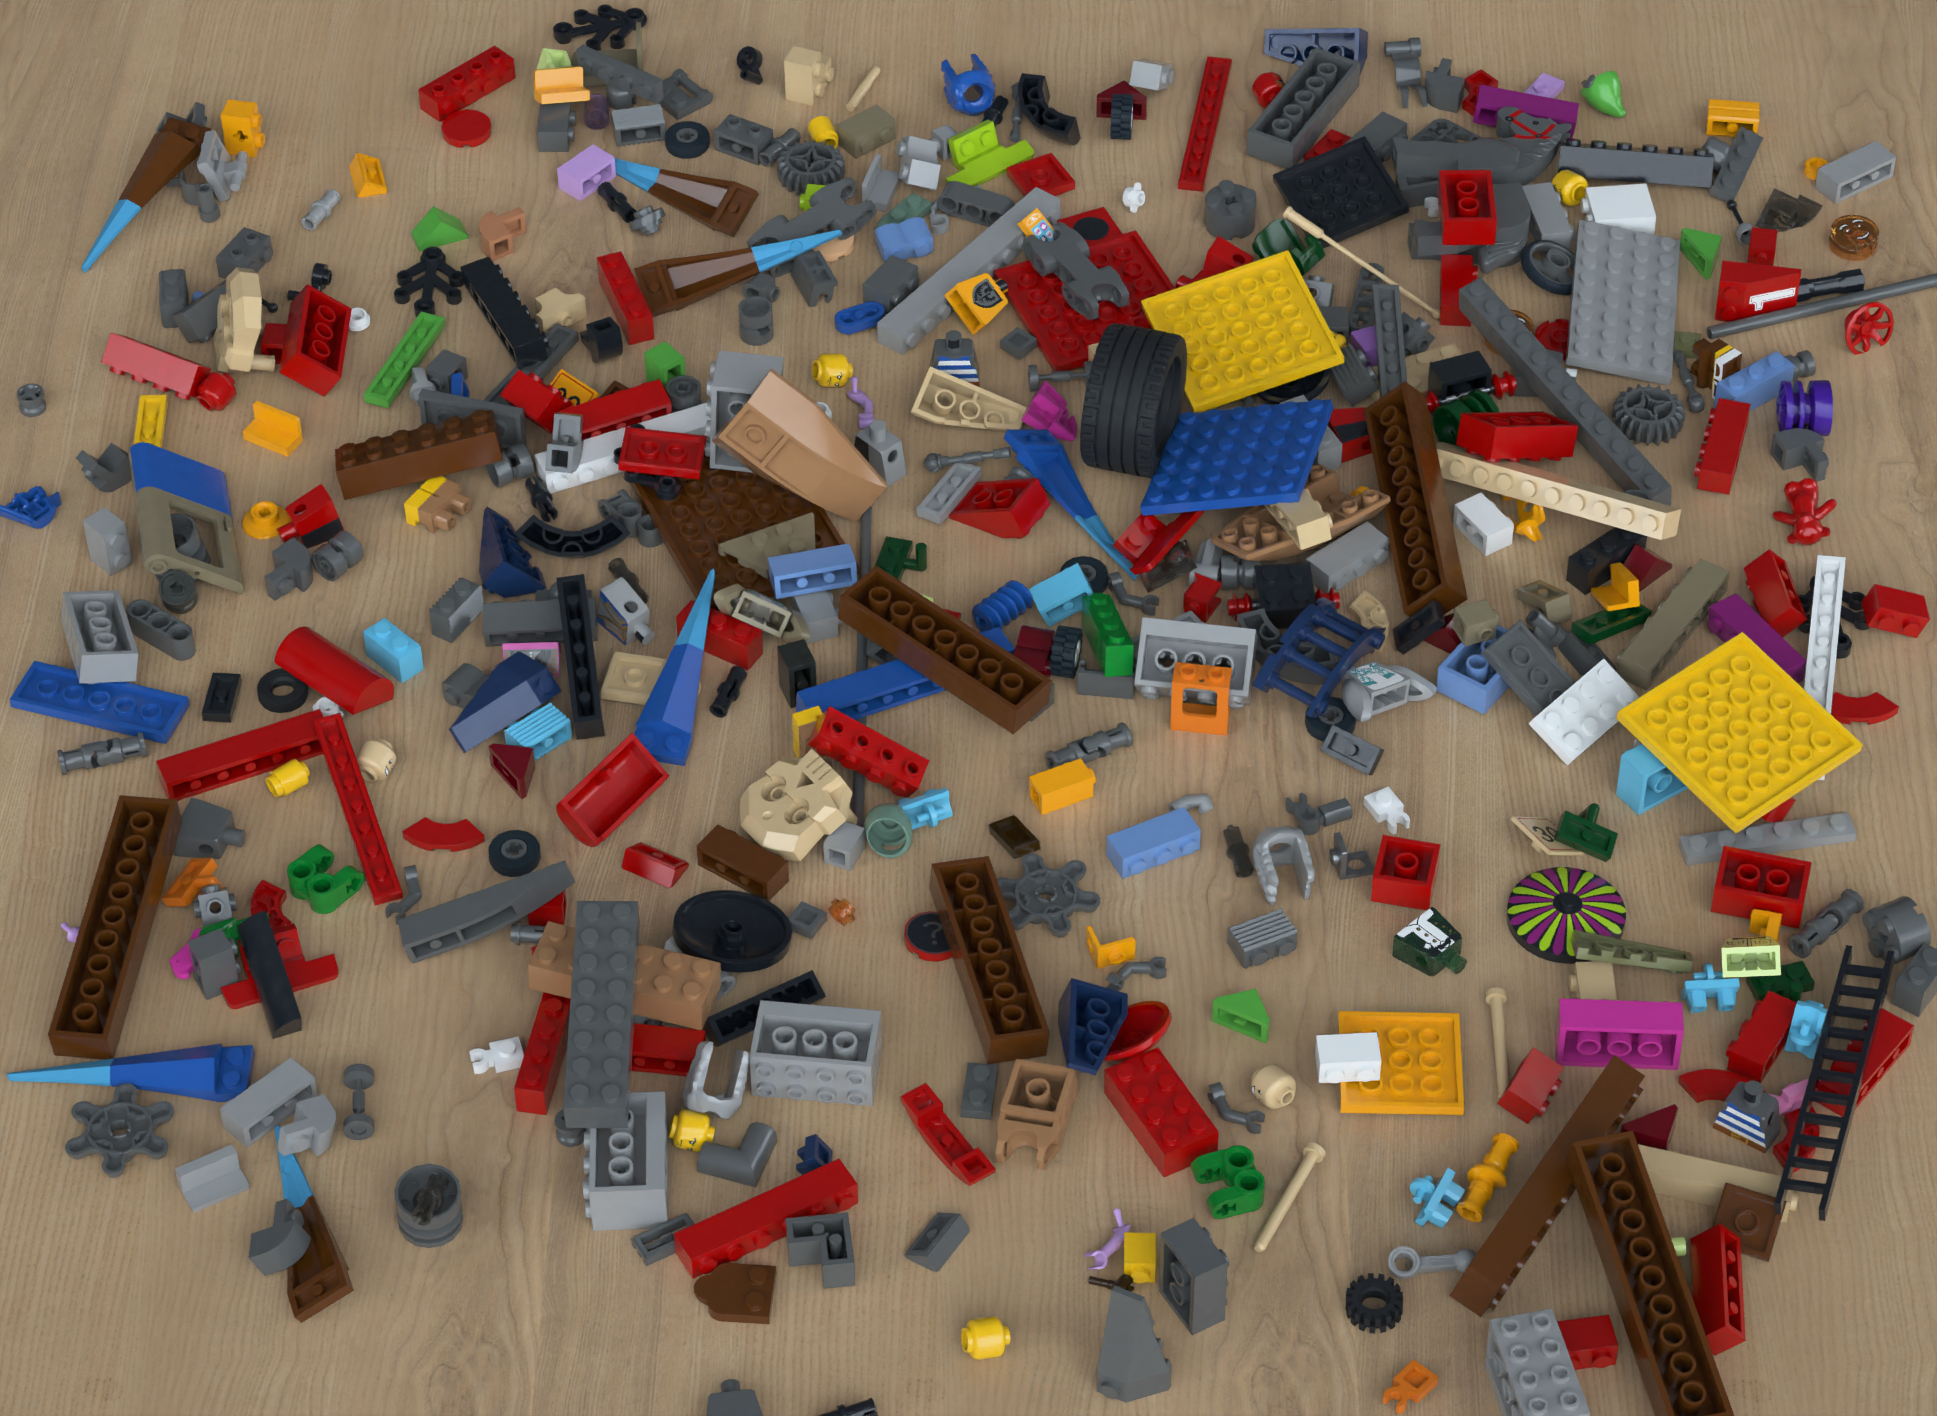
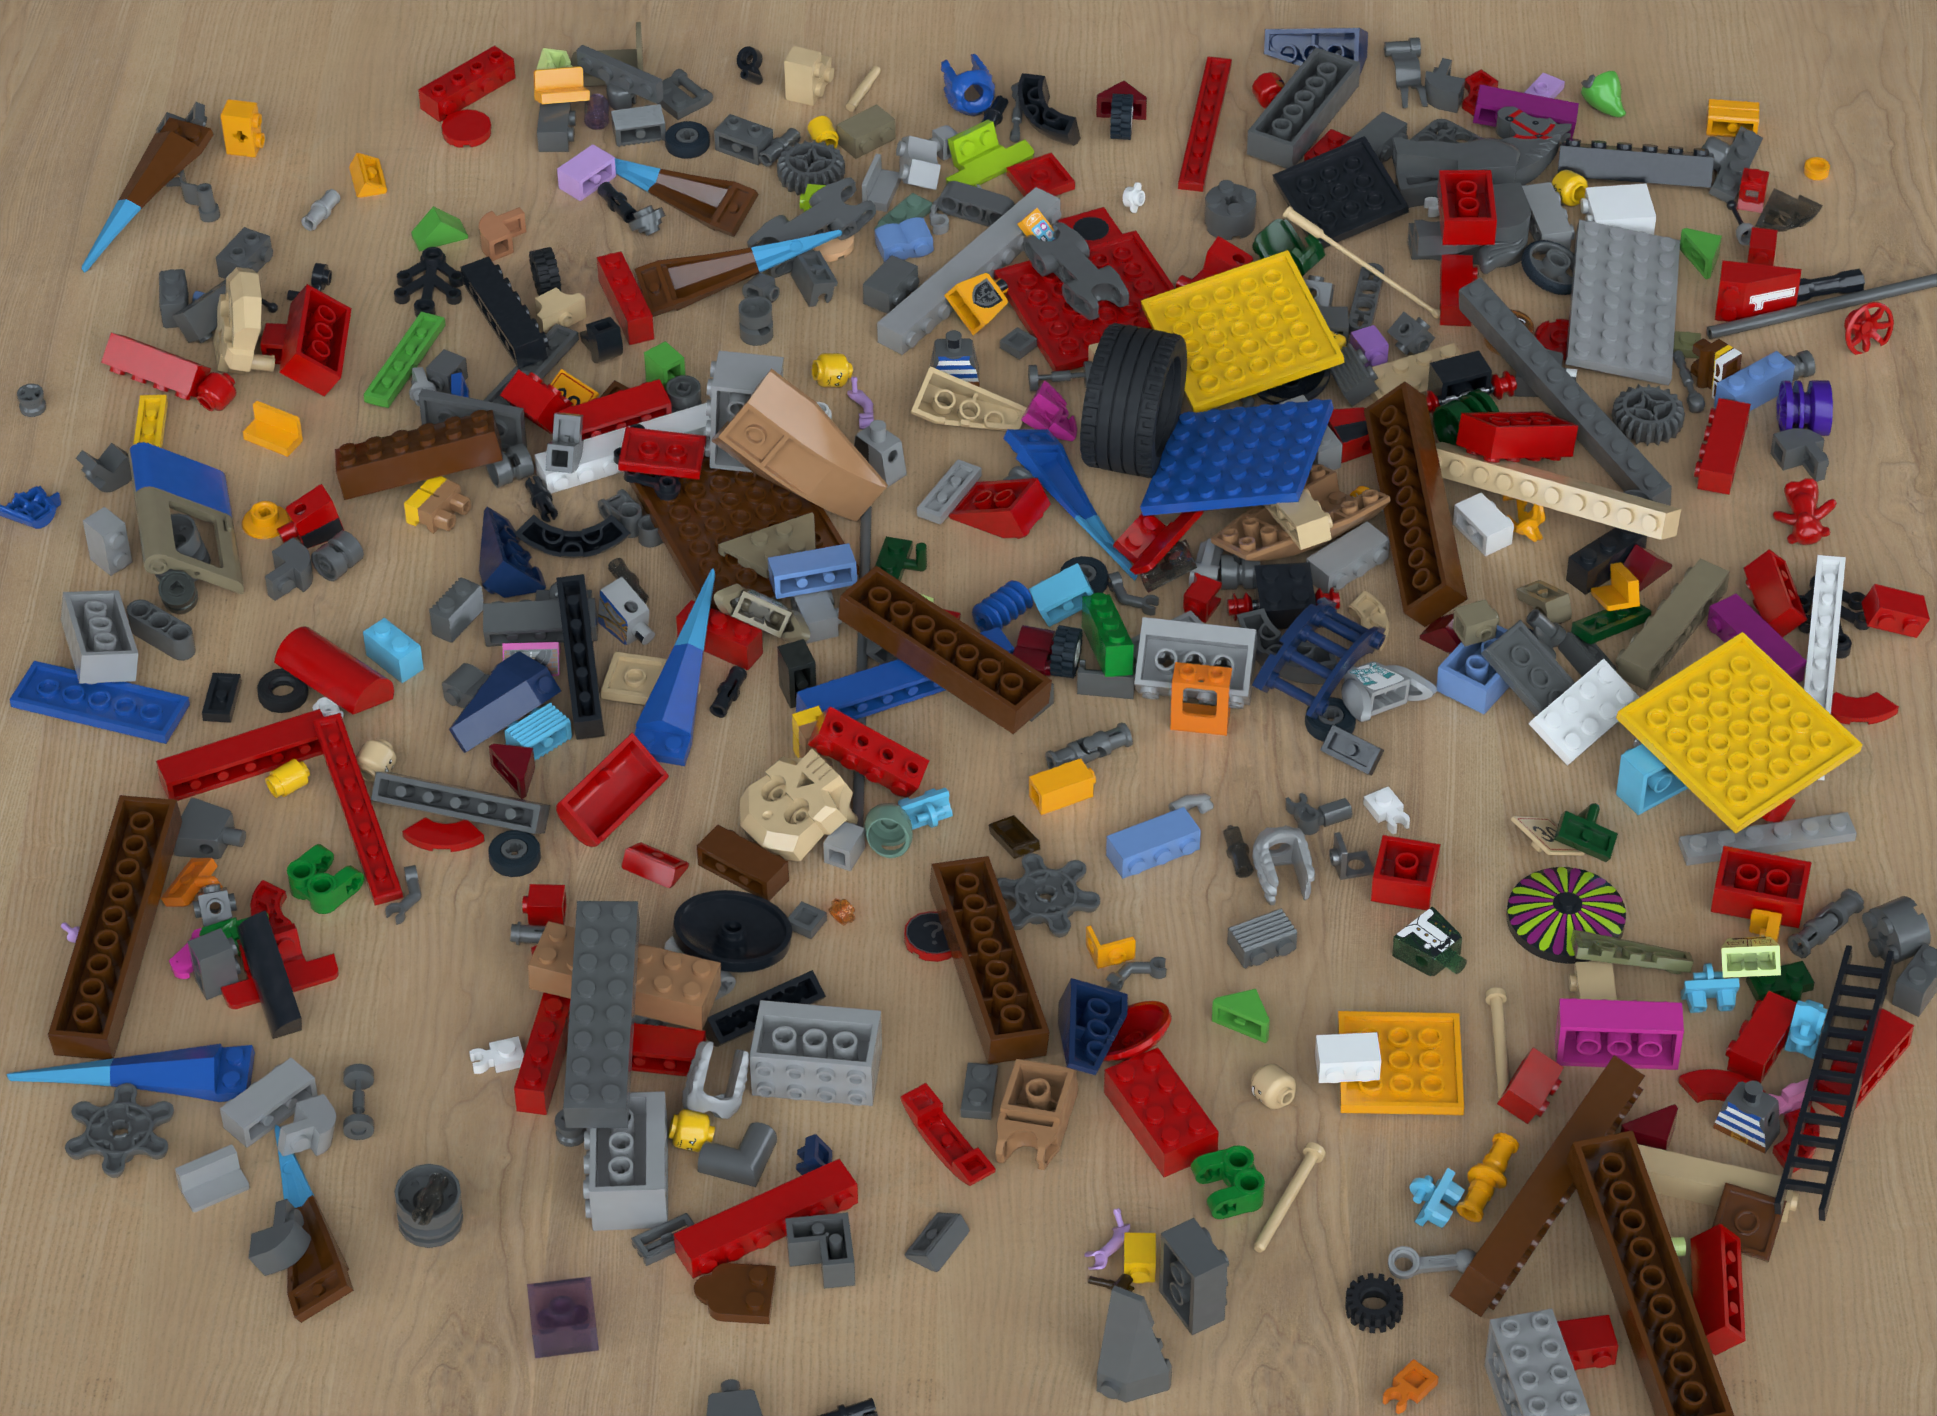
dark grey piece [57,732,148,775] -> none
light grey plate [197,130,248,202] -> none
white plate [349,308,370,331] -> none
dark grey slope [398,860,575,963] -> none
black plant [553,5,647,51] -> none
blue plate [835,301,885,335] -> none
dark grey piece [924,447,1011,473] -> none
yellow head [961,1316,1010,1360] -> none
light grey brick [1129,59,1175,90] -> none
dark grey arm [1208,1082,1265,1134] -> none
dark grey plate [1371,284,1407,398] -> none
black plate [1393,600,1445,655] -> none
light grey brick [1815,141,1896,204] -> none
clear orange head [1829,215,1879,261] -> none
none -> dark grey brick [371,772,550,834]
none -> clear purple brick [527,1276,599,1358]
none -> black tyre [529,247,561,296]
none -> red window [1737,168,1770,213]

